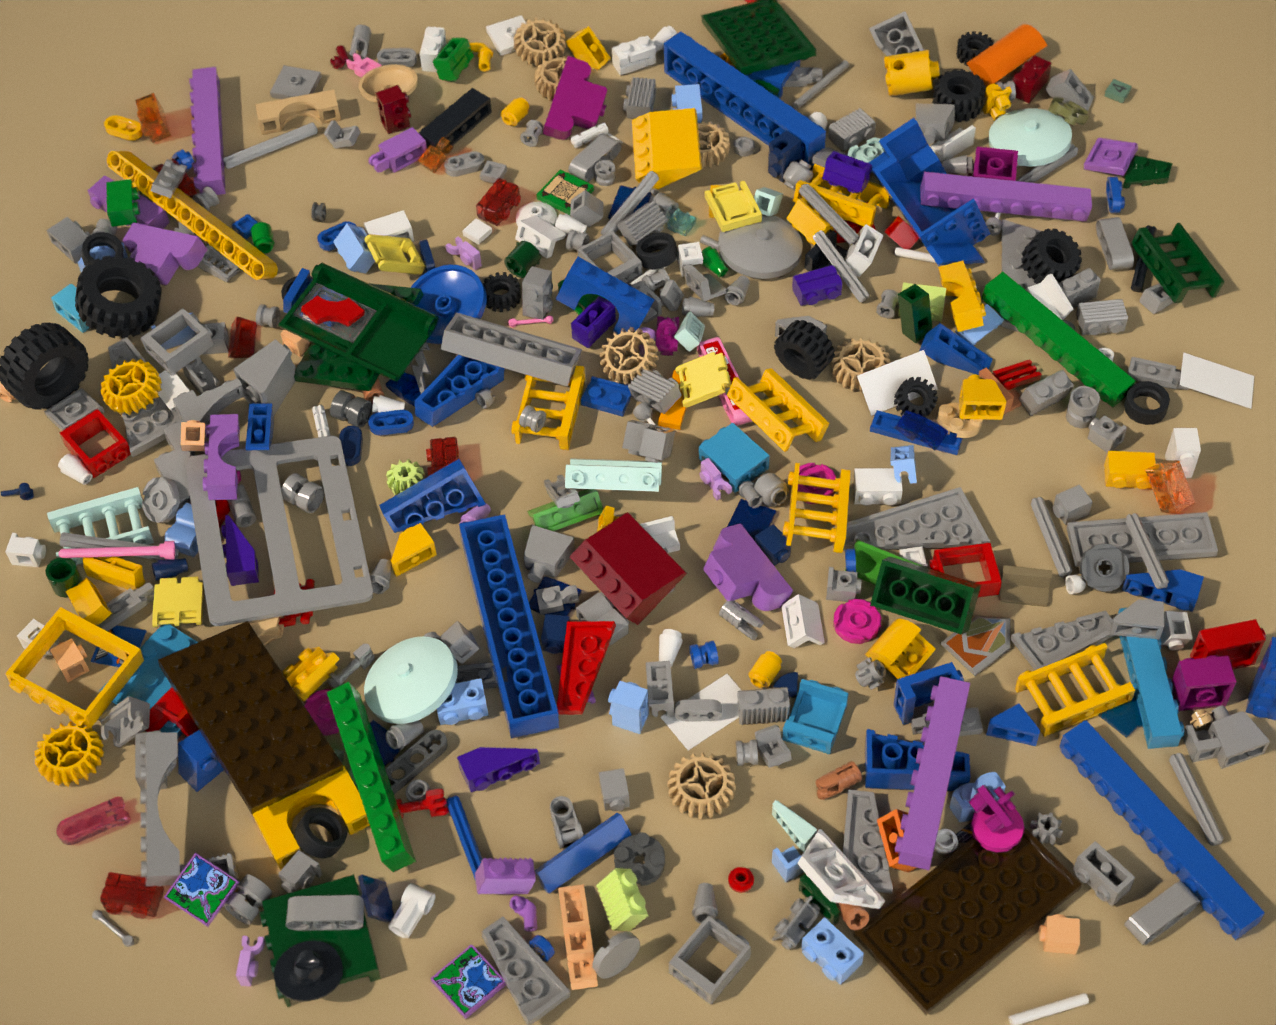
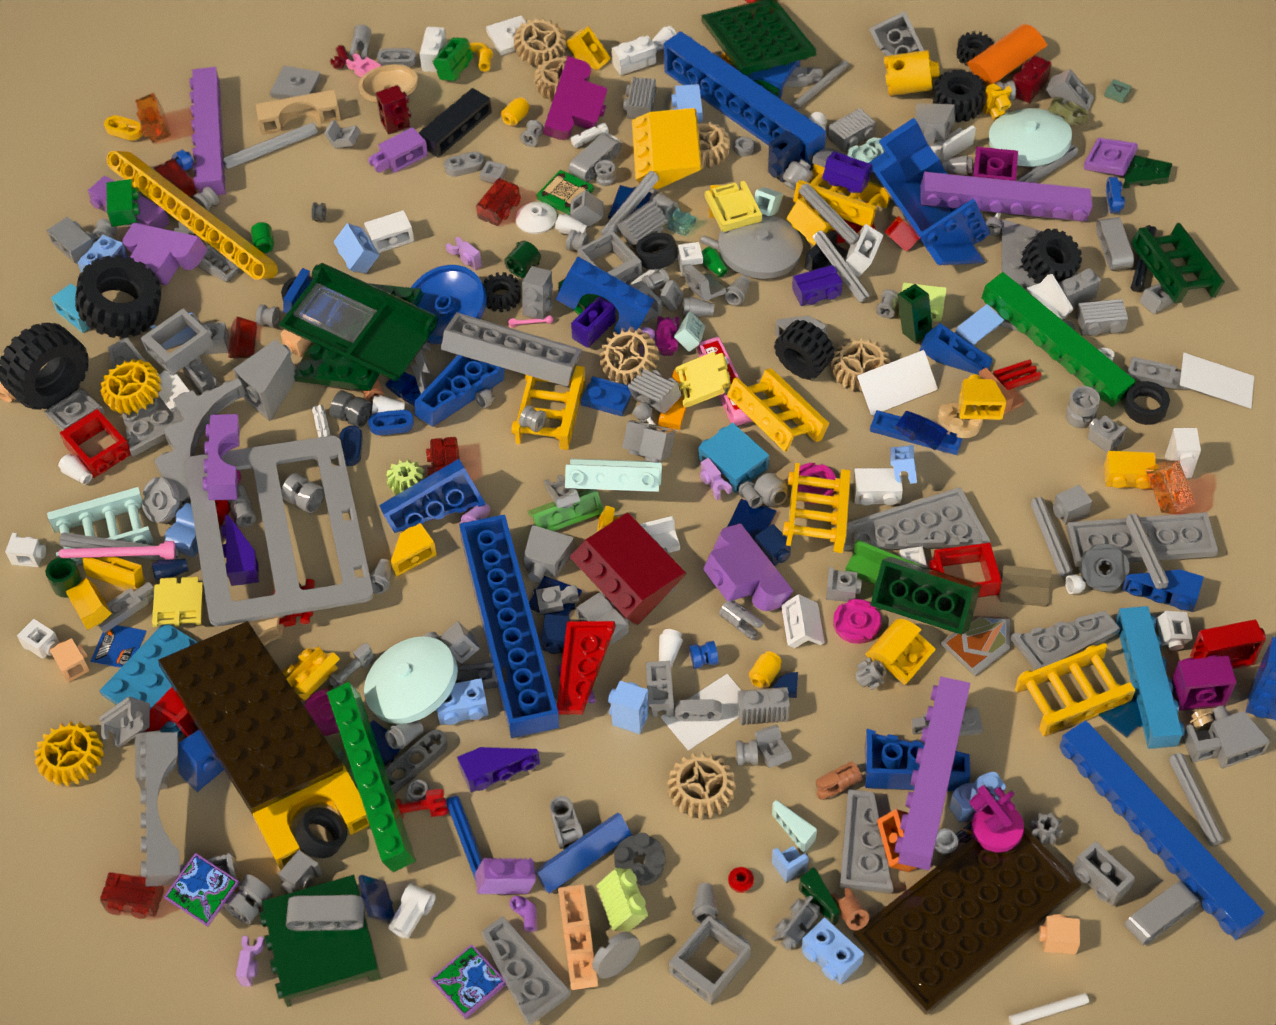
dark blue hand [1,483,34,500] -> none
yellow window [5,607,144,728] -> none
clear pink plate [56,797,131,845] -> none
black tyre [82,232,123,266] -> none
light grey hinge [92,910,134,947] -> none
light grey plate [151,159,187,198] -> none
light nougat brick [181,420,206,452] -> none
blue tile [232,214,258,240] -> none
blue slope [246,403,274,450] -> none
black hat [274,940,343,1002] -> none
red tile [301,295,365,327] -> none
blue plate [317,221,356,251] -> none
light yellow container [364,234,426,275] -> none
clear orange plate [417,137,453,174] -> none
dark blue tile [419,239,436,272] -> none
white tile [462,218,492,245] -> none
white panel [515,216,566,258] -> none
blue tile [529,935,555,962] -> none
light grey brick [599,768,630,811] -> none
dark azure panel [782,679,849,755] -> none
white wing [797,829,885,909] -> none
blue tile [845,548,856,572] -> none
blue panel [893,662,964,725] -> none
black tyre [894,377,938,421] -> none
white bar [895,247,936,263] -> none
yellow arch [938,261,986,332] -> none
blue slope [986,704,1040,746] -> none
light grey brick [1019,370,1074,416] -> none
light grey slope [1110,599,1164,640] -> none

